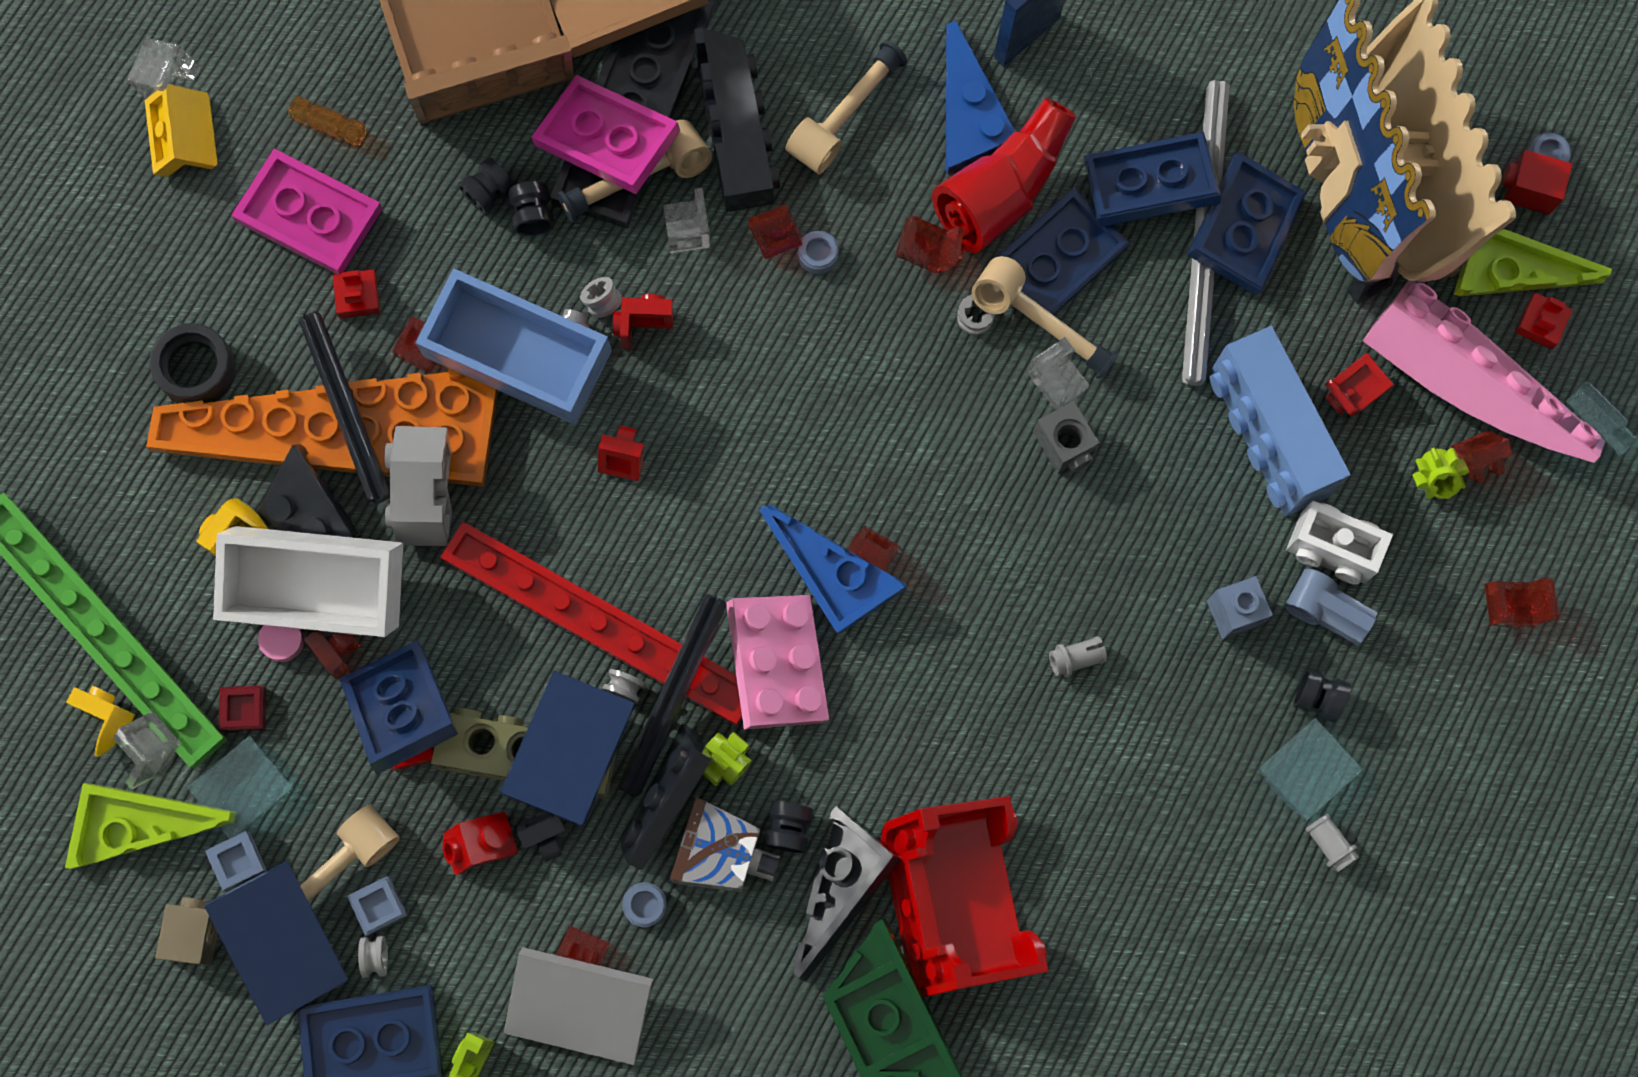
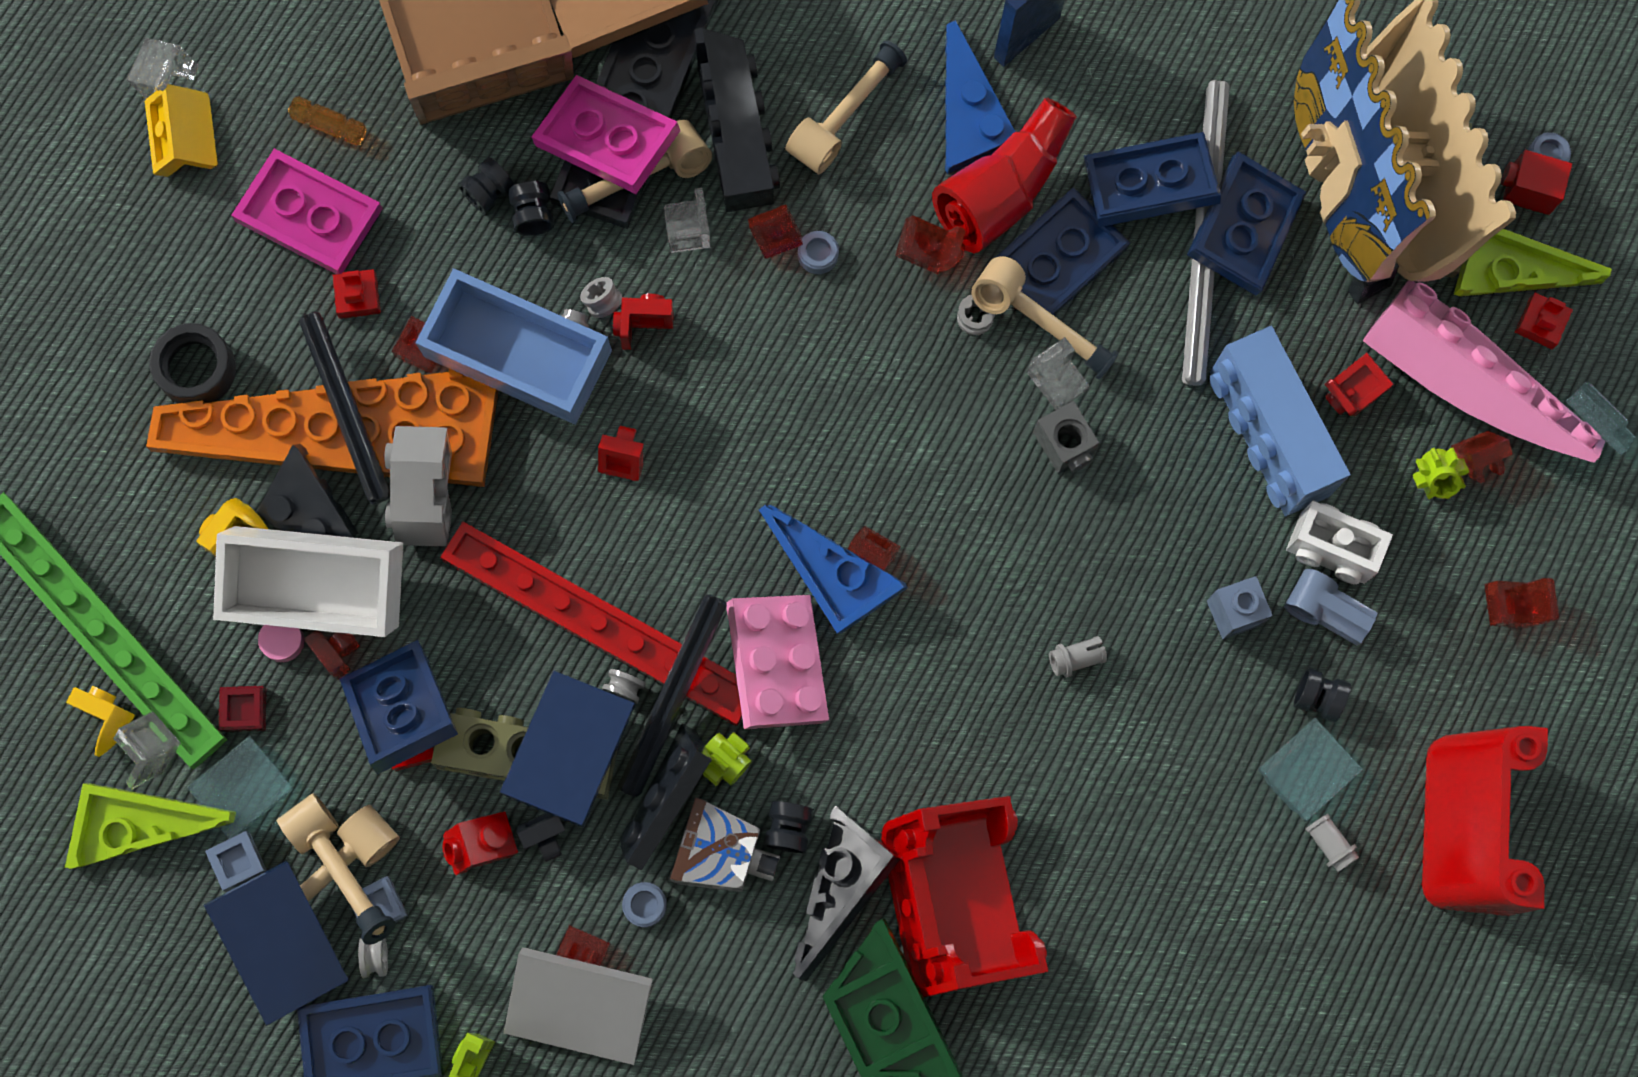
dark tan brick [155,897,218,966] -> none
none -> tan piece [276,793,396,945]
none -> red windscreen [1422,726,1548,916]

